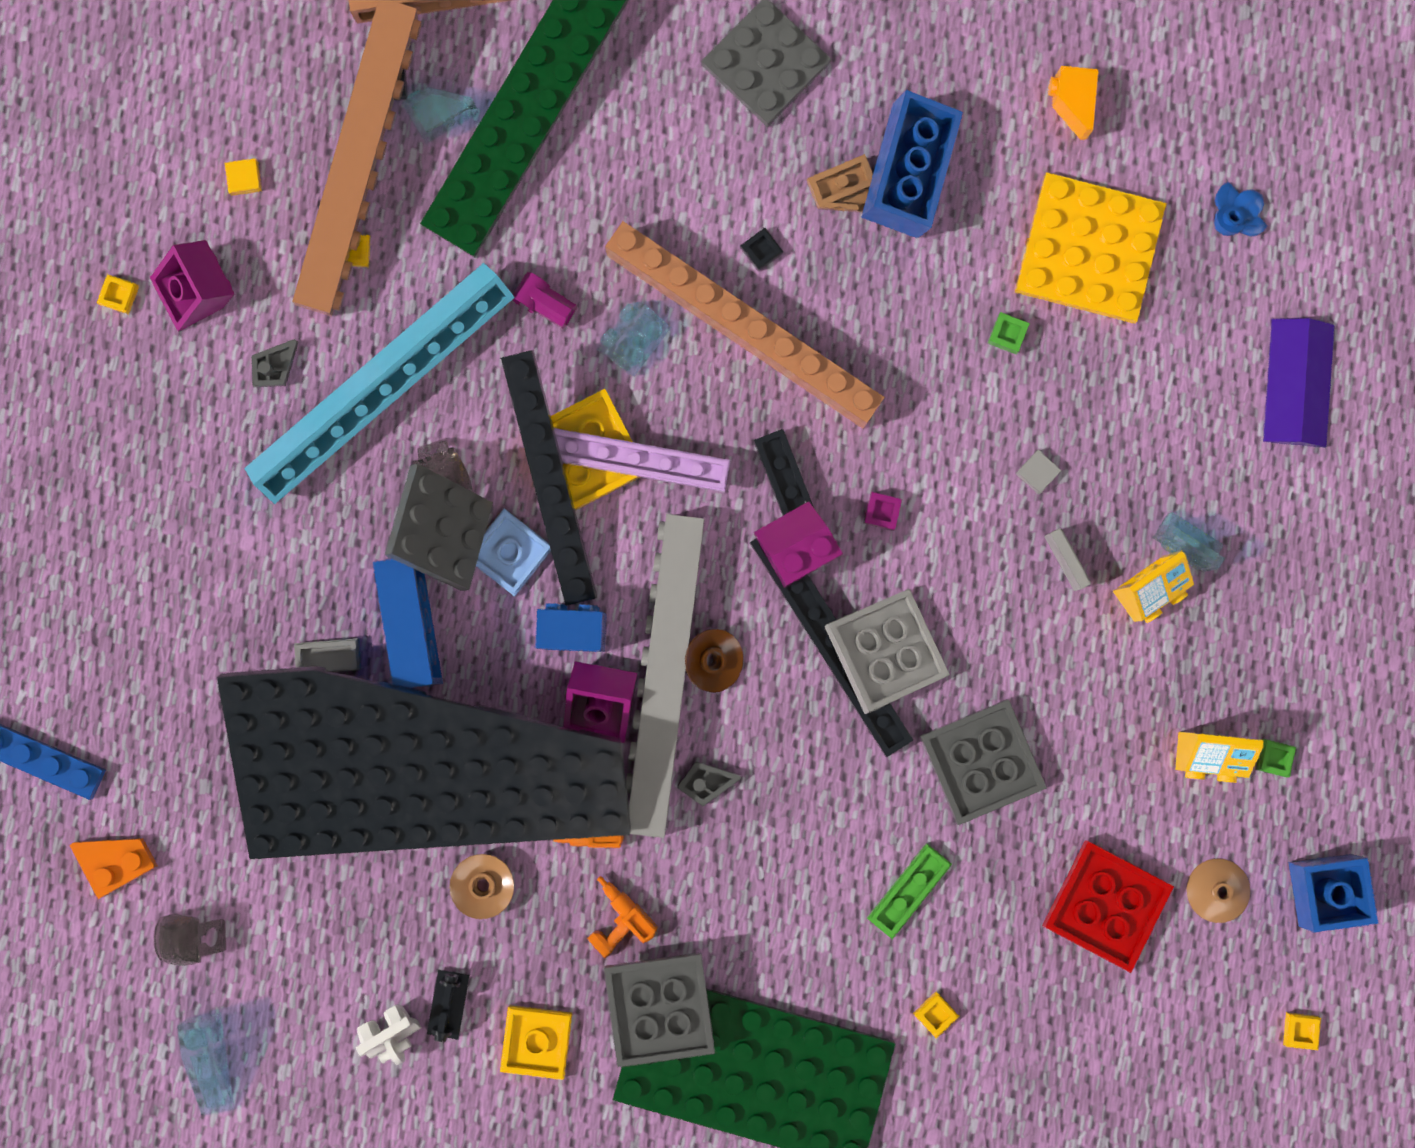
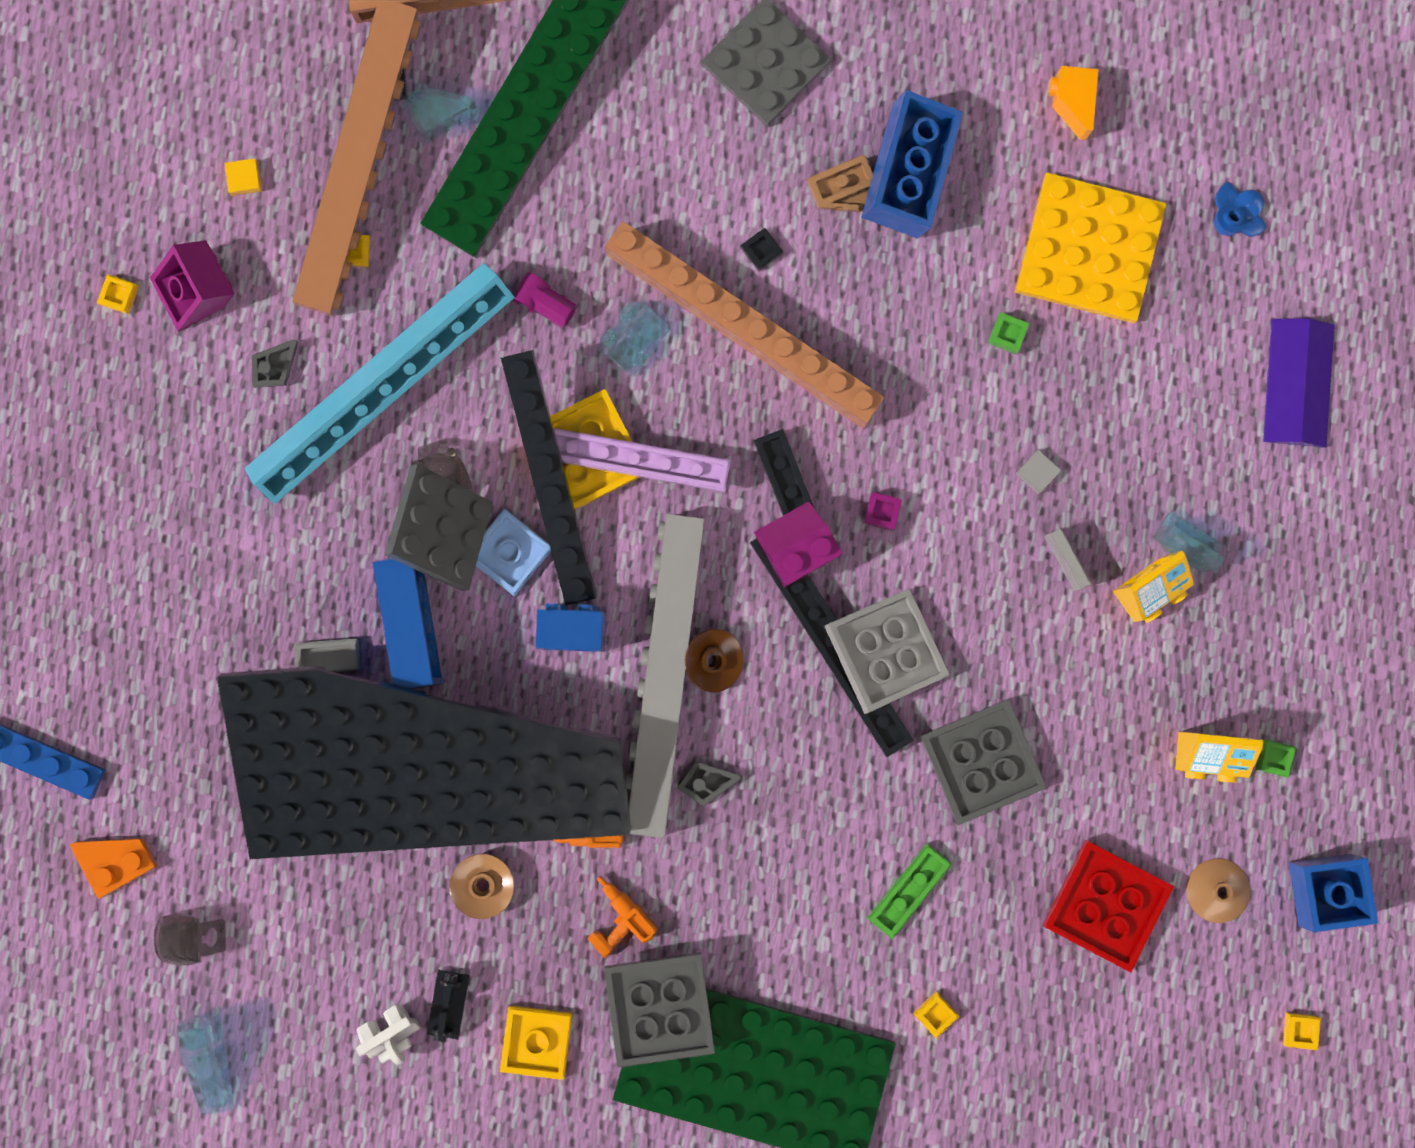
magenta slope [563,661,637,743] -> none

